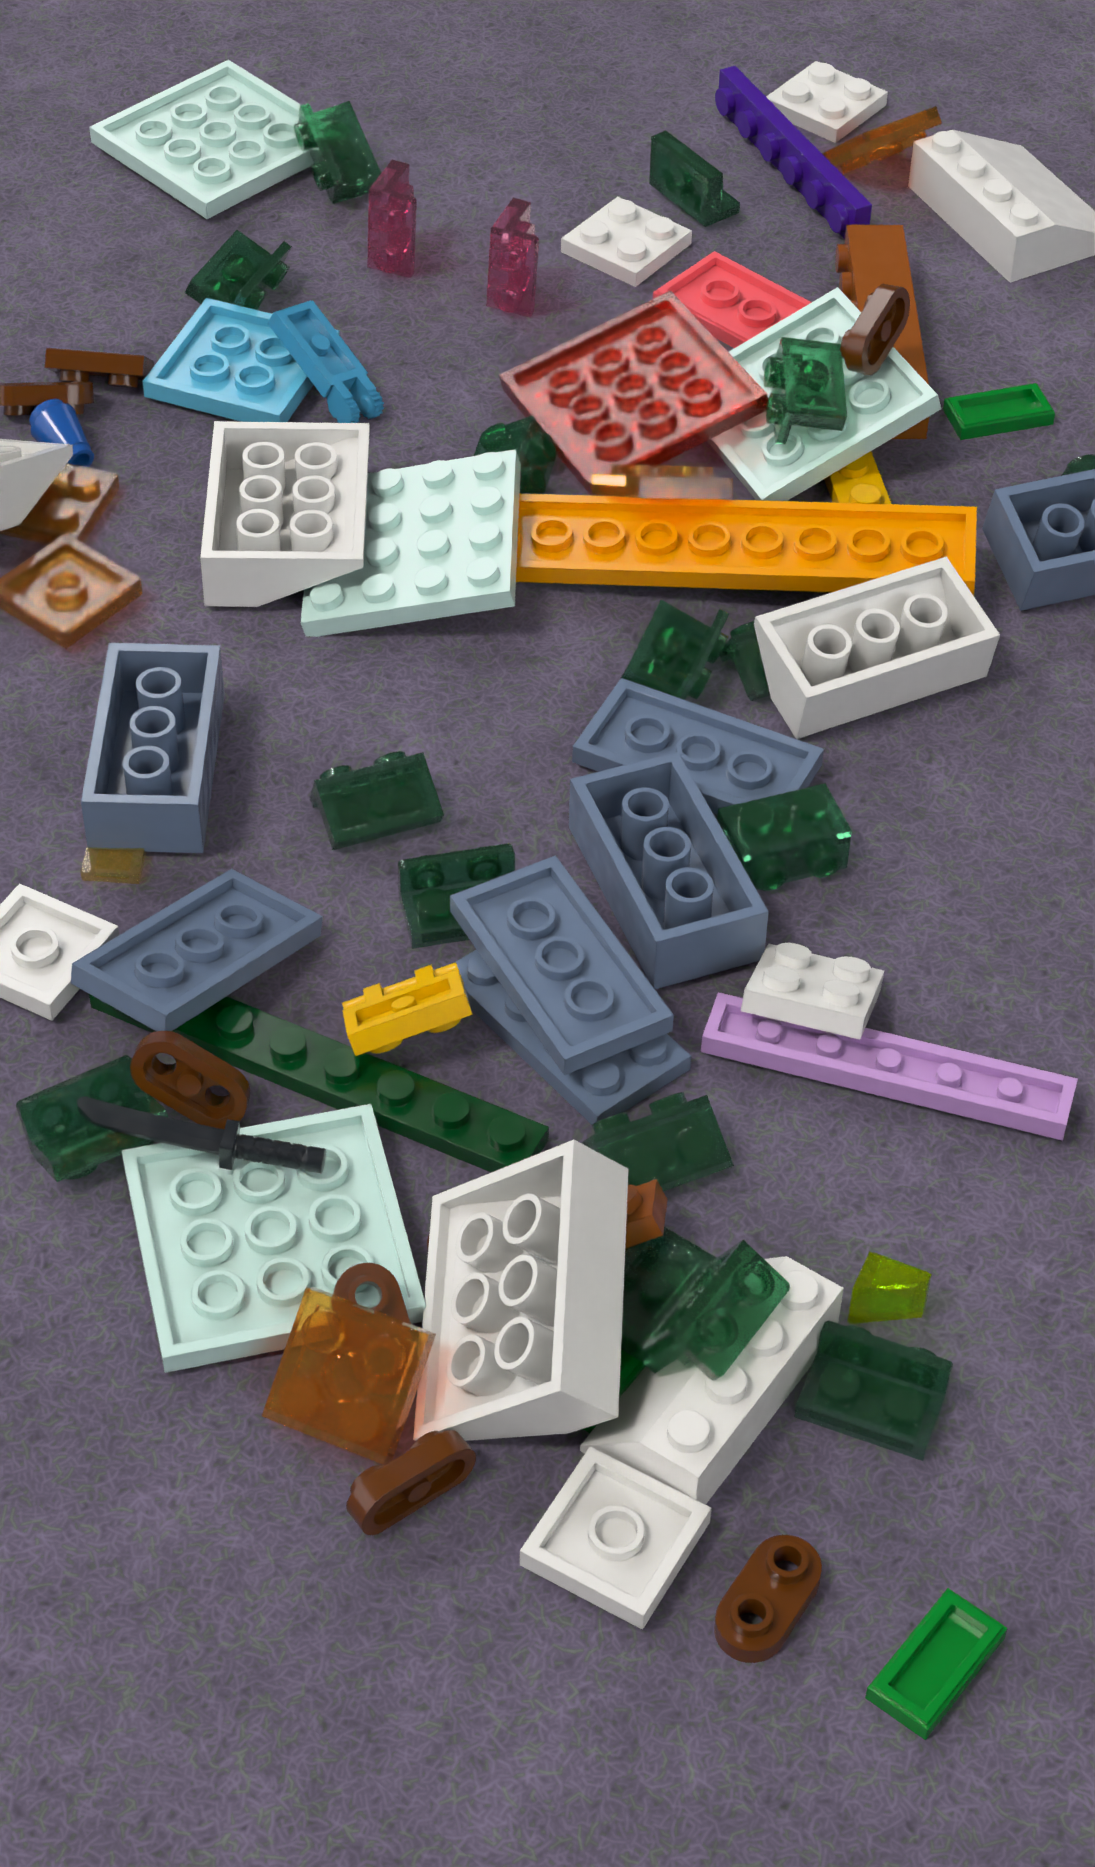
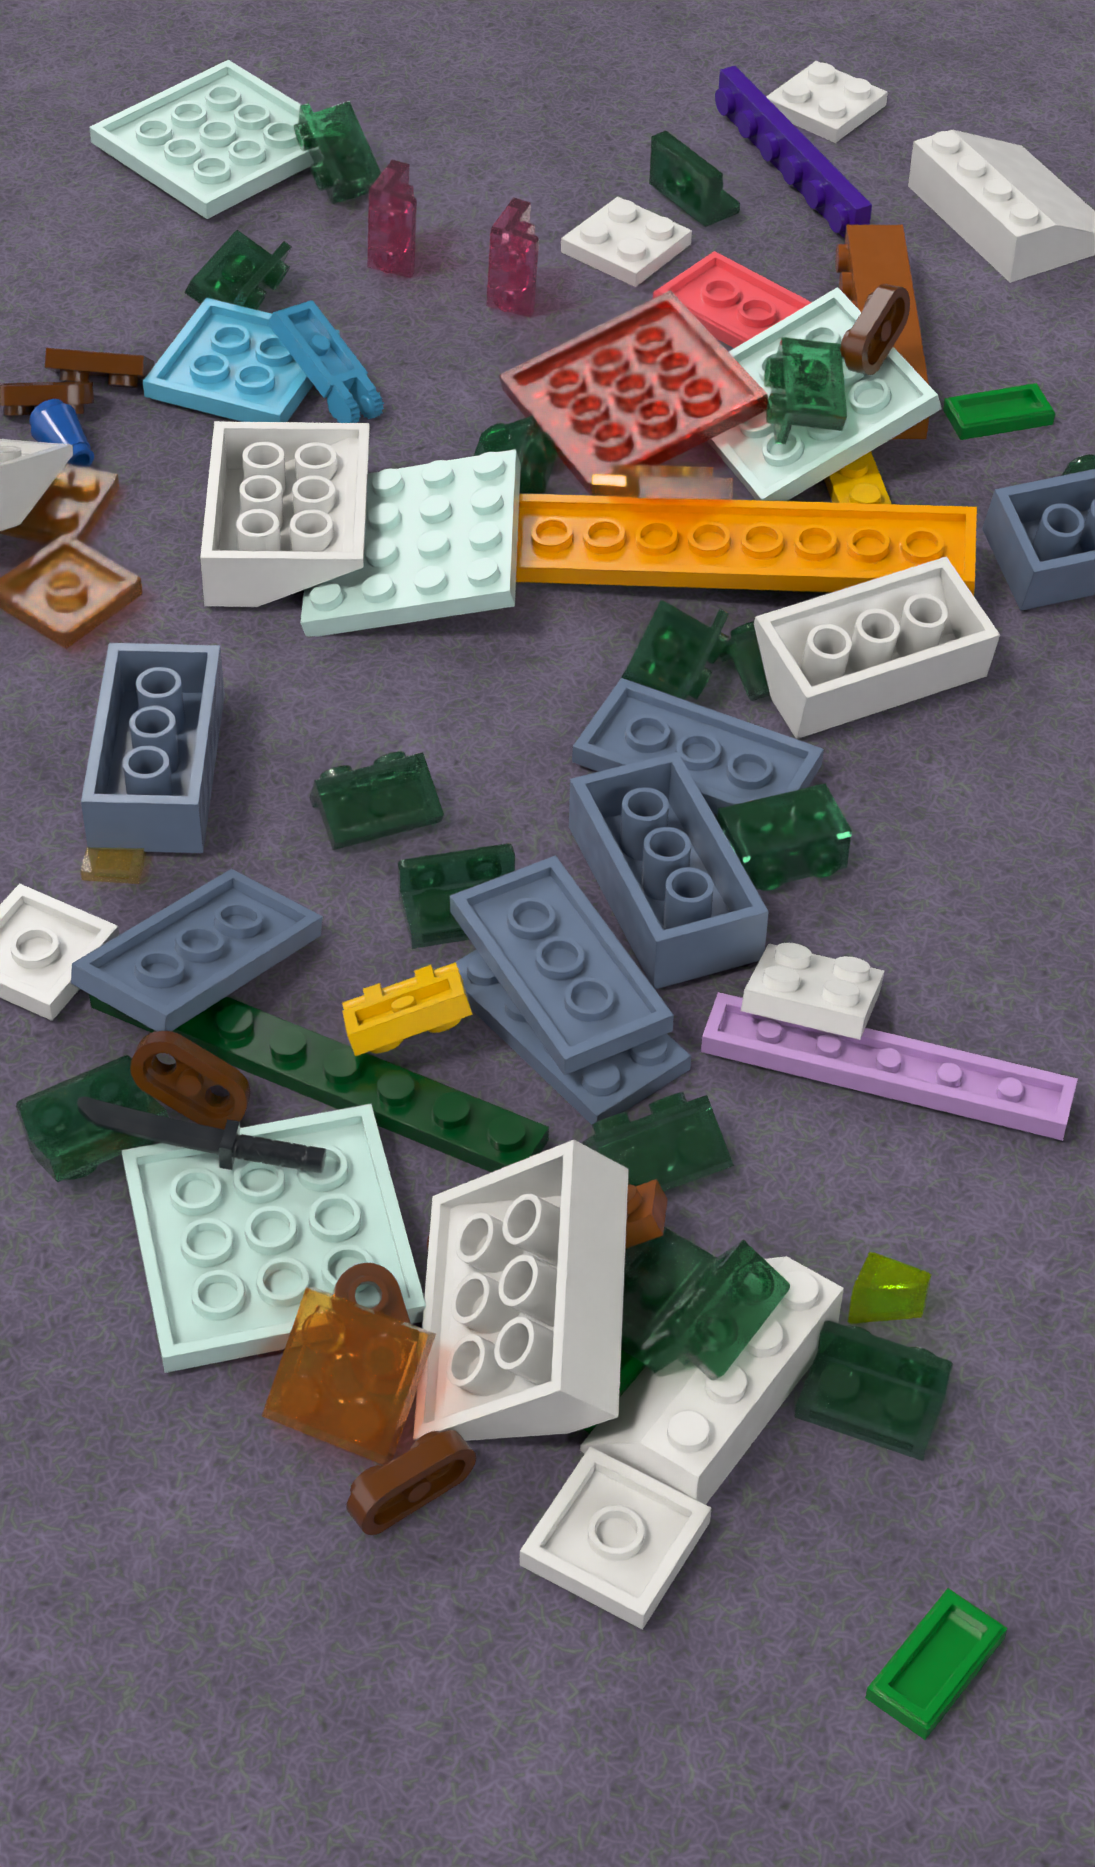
reddish brown plate [714,1535,822,1663] -> none
clear orange plate [822,106,942,175] -> none

